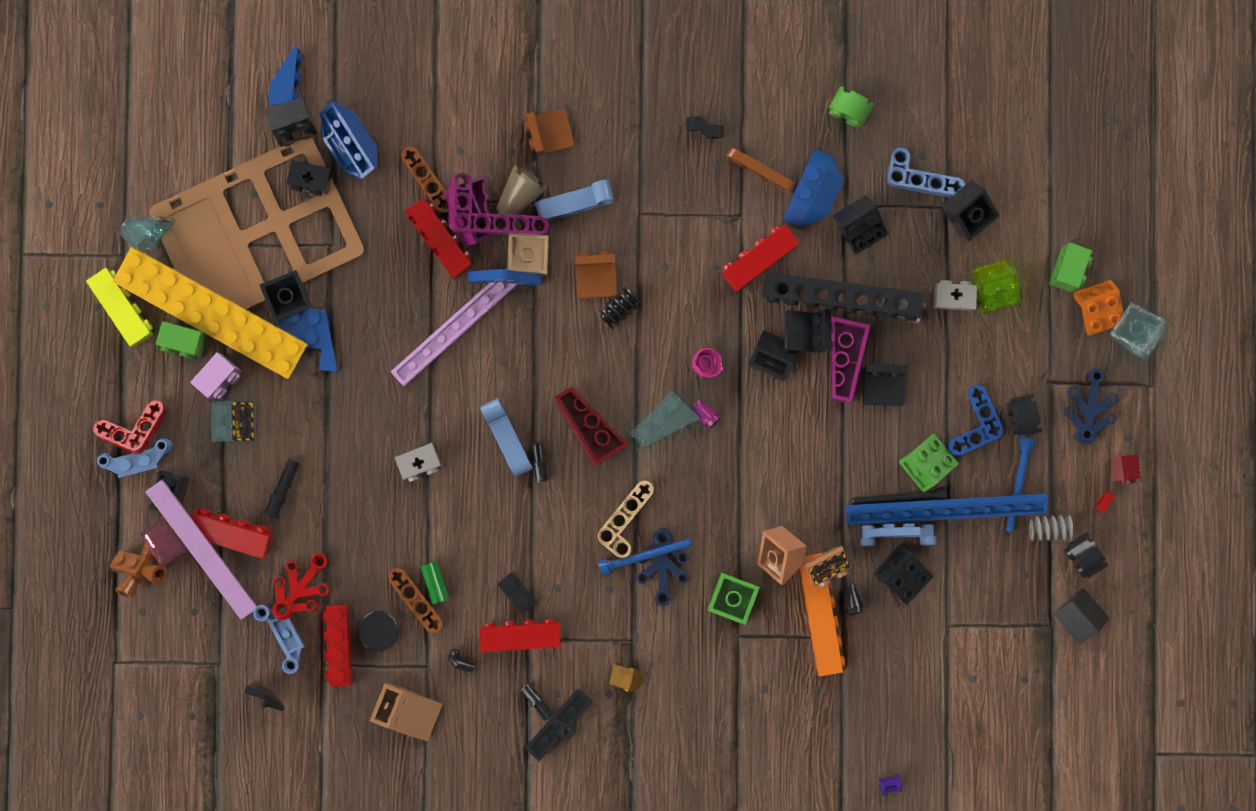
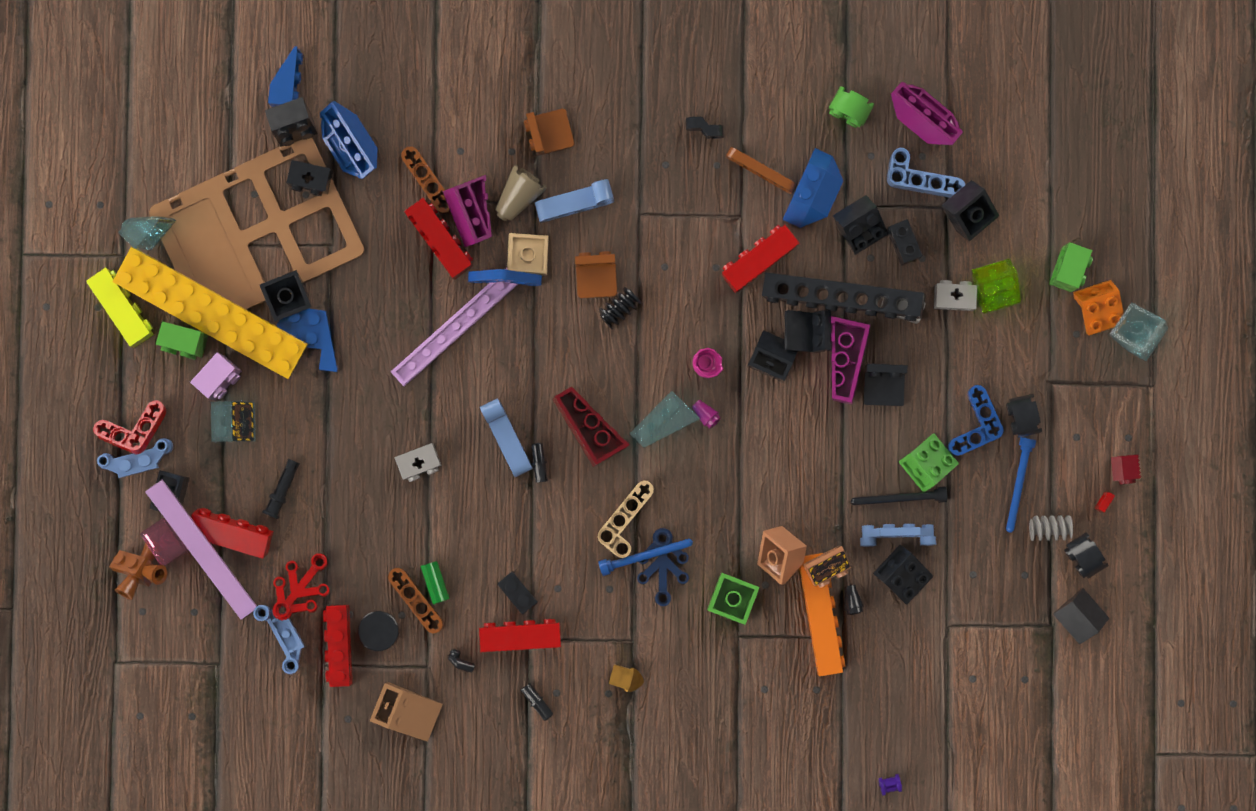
black slope [244,683,285,711] -> none
magenta beam [449,172,549,236] -> none
black hinge [525,688,593,761] -> none
blue plate [846,494,1048,525] -> none
dark blue plant [1064,368,1120,445] -> none
none -> black brick [887,219,923,266]
none -> magenta wedge [891,82,963,145]

